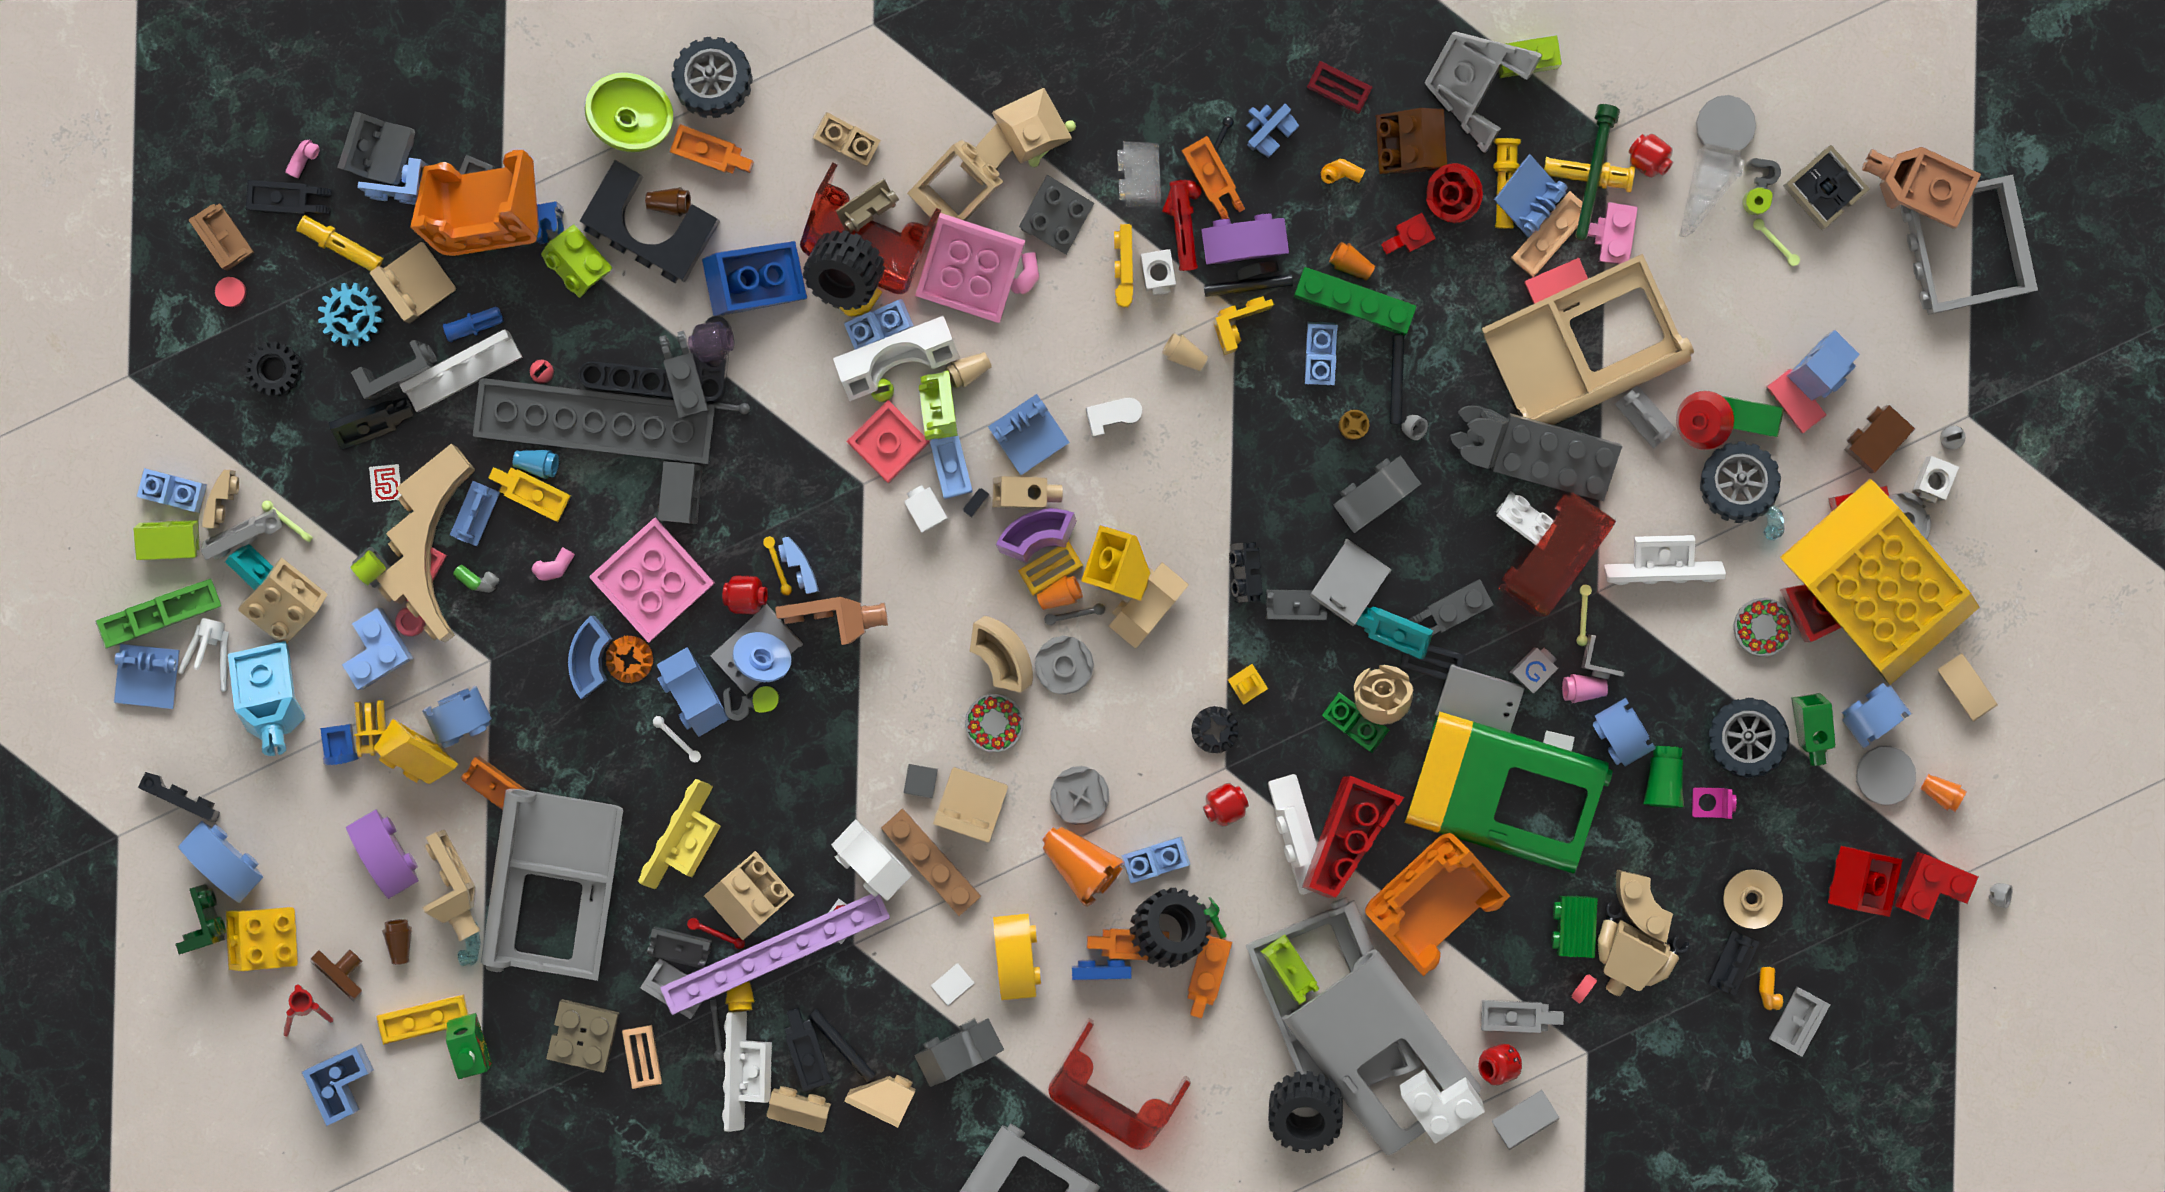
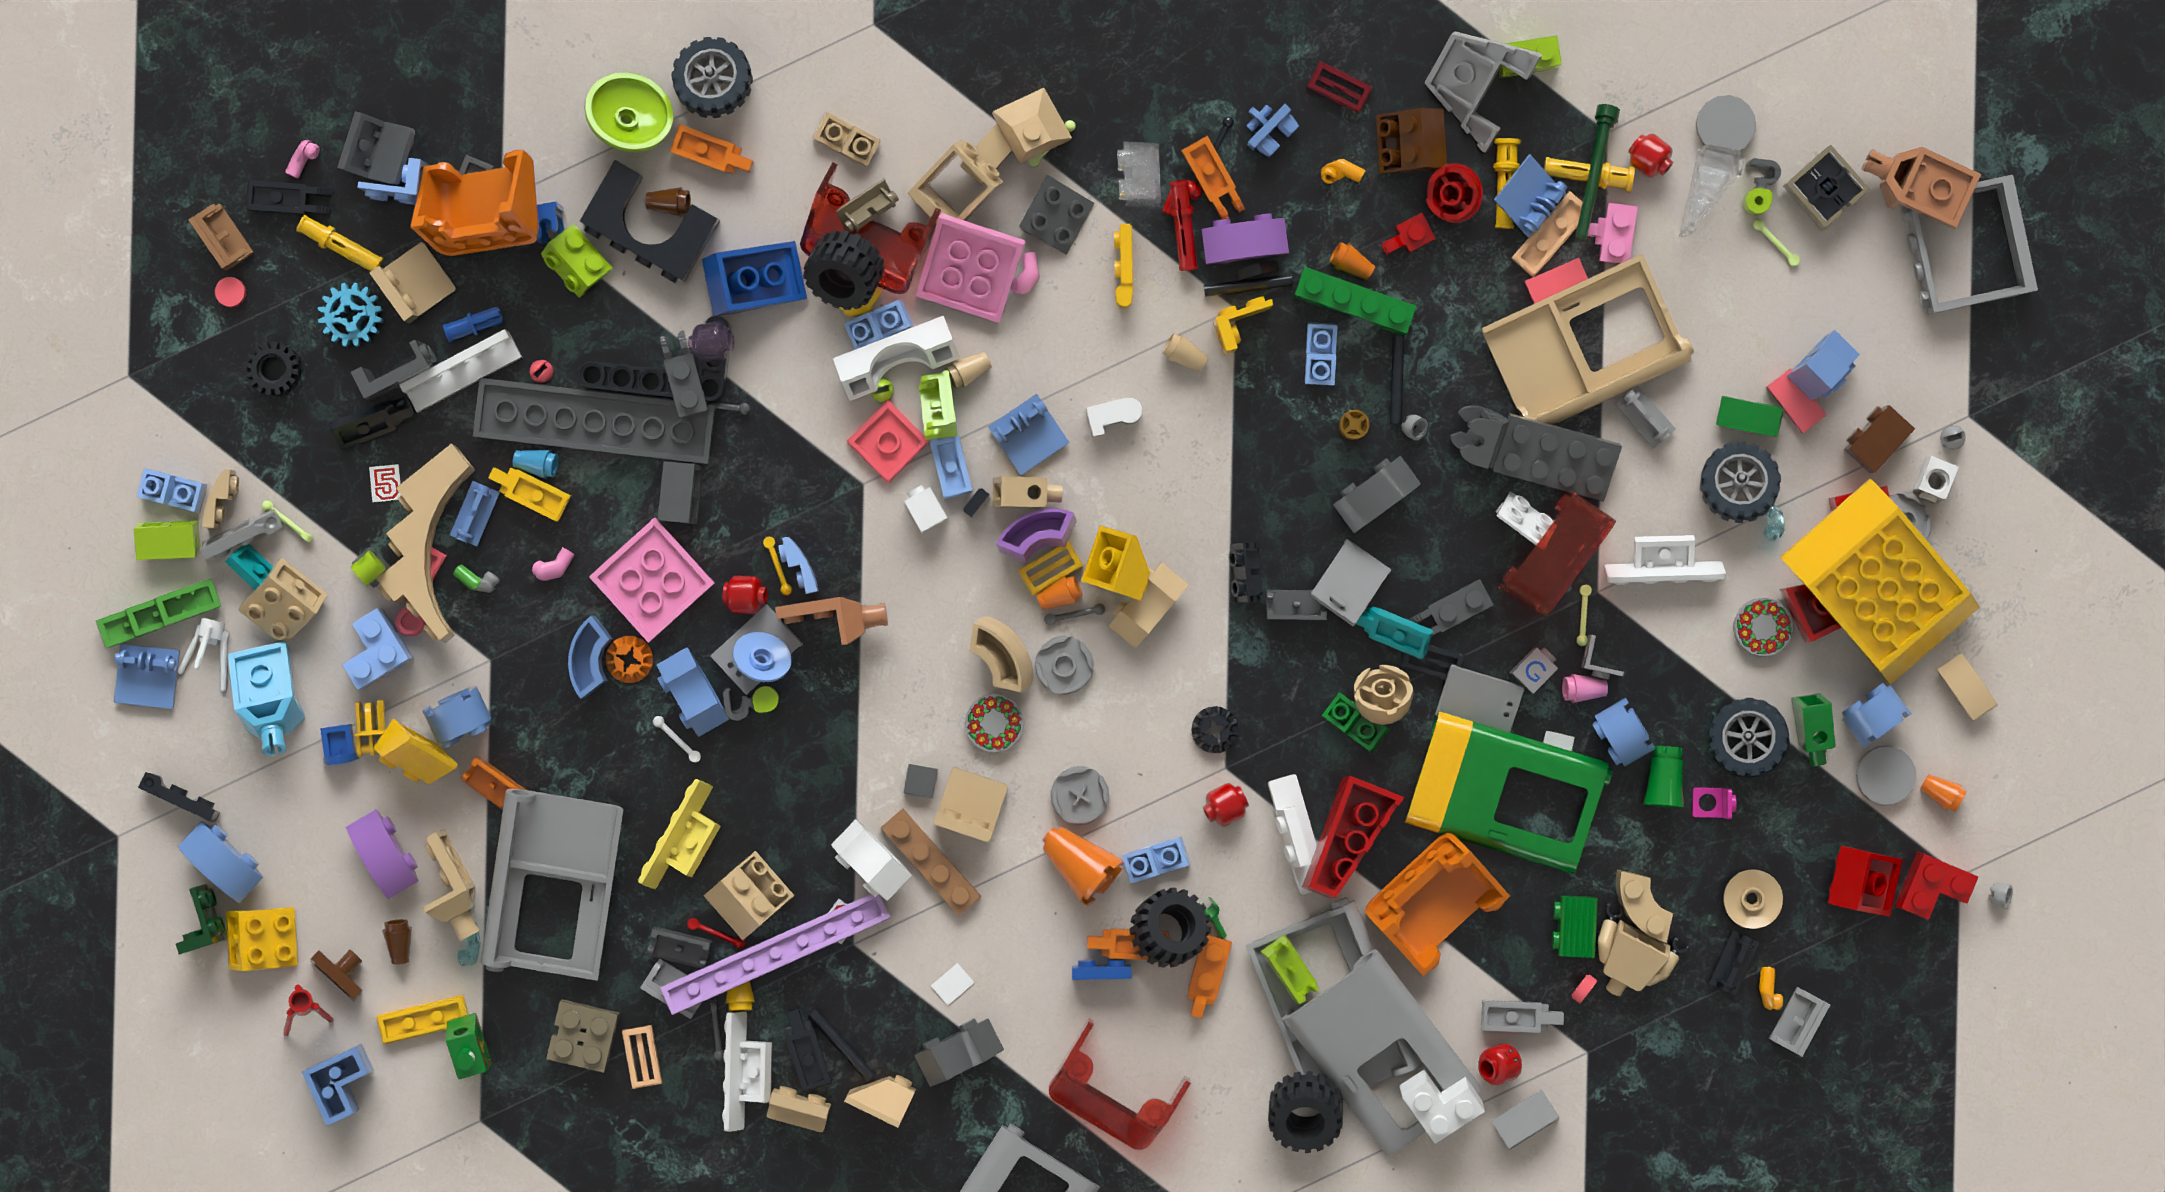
yellow brick [993,914,1041,1000] -> none
white brick [1140,249,1176,295] -> none
yellow tile [1227,664,1268,705] -> none
red cone [1676,391,1734,450] -> none

